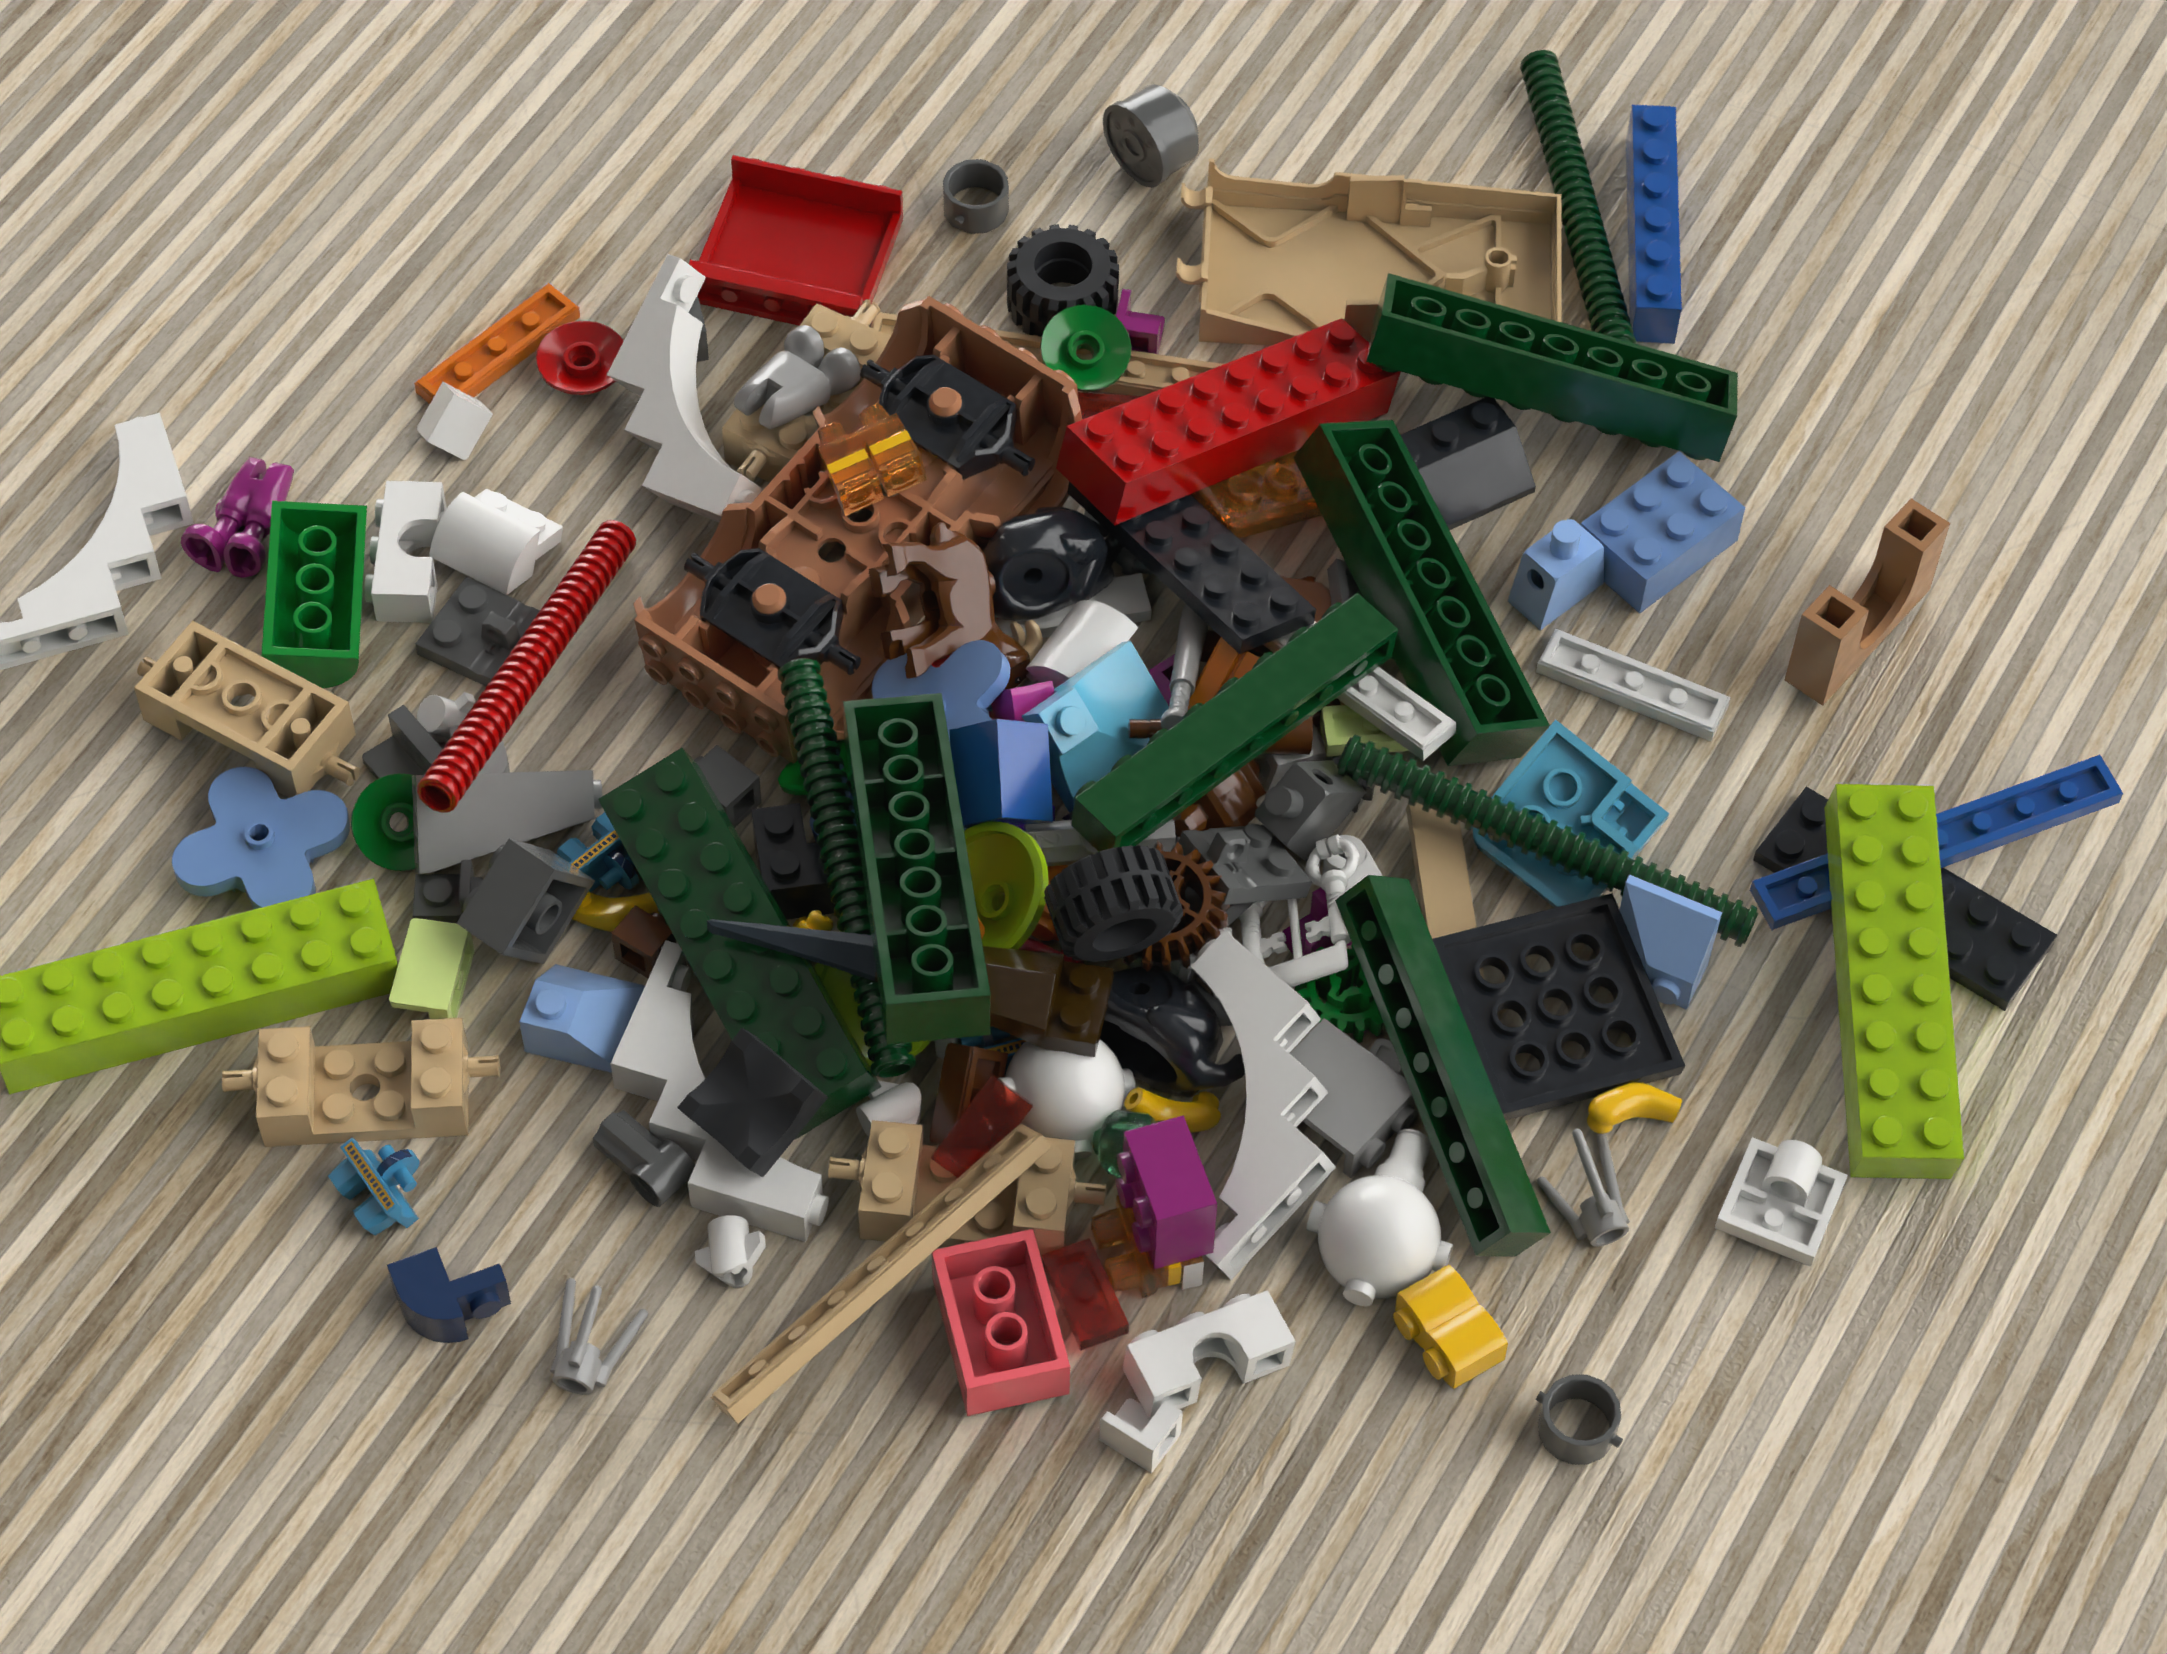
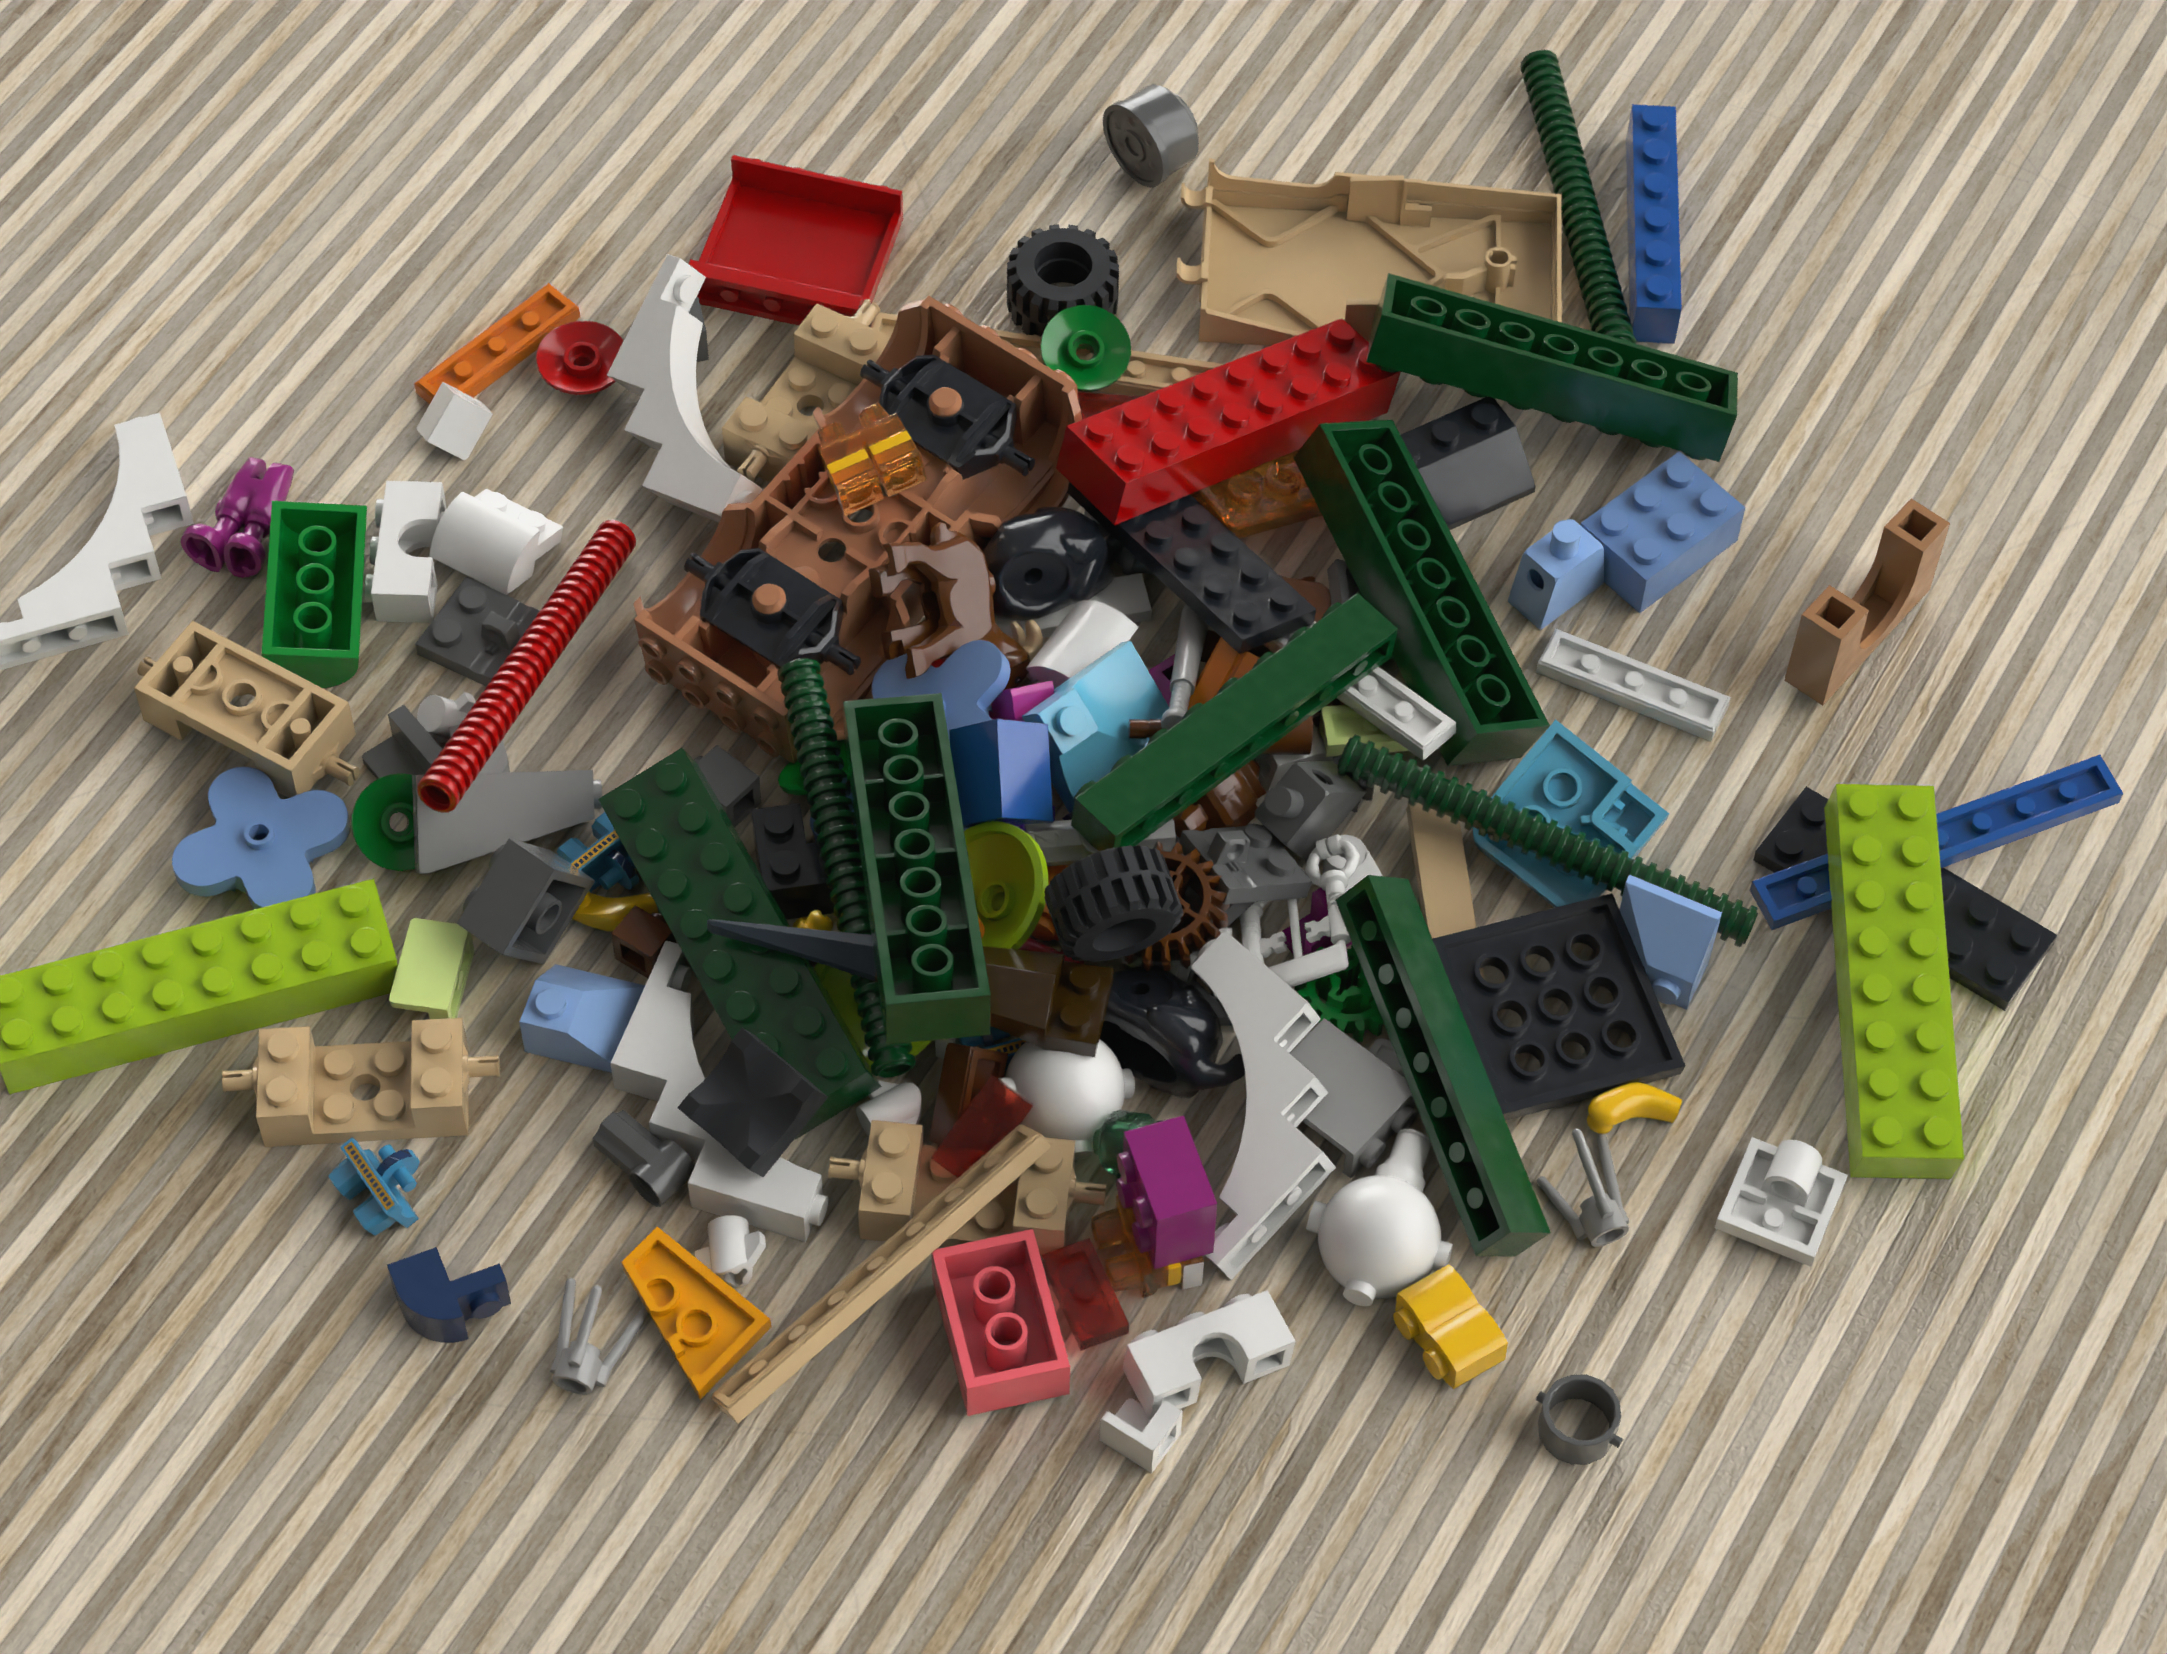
dark grey bracket [413,860,483,924] -> none
light grey piece [734,325,861,429] -> none
dark grey piece [943,159,1009,234] -> none
magenta panel [1116,289,1165,354] -> none
yellow arm [1124,1087,1221,1133] -> none
none -> light orange wing [621,1226,772,1400]

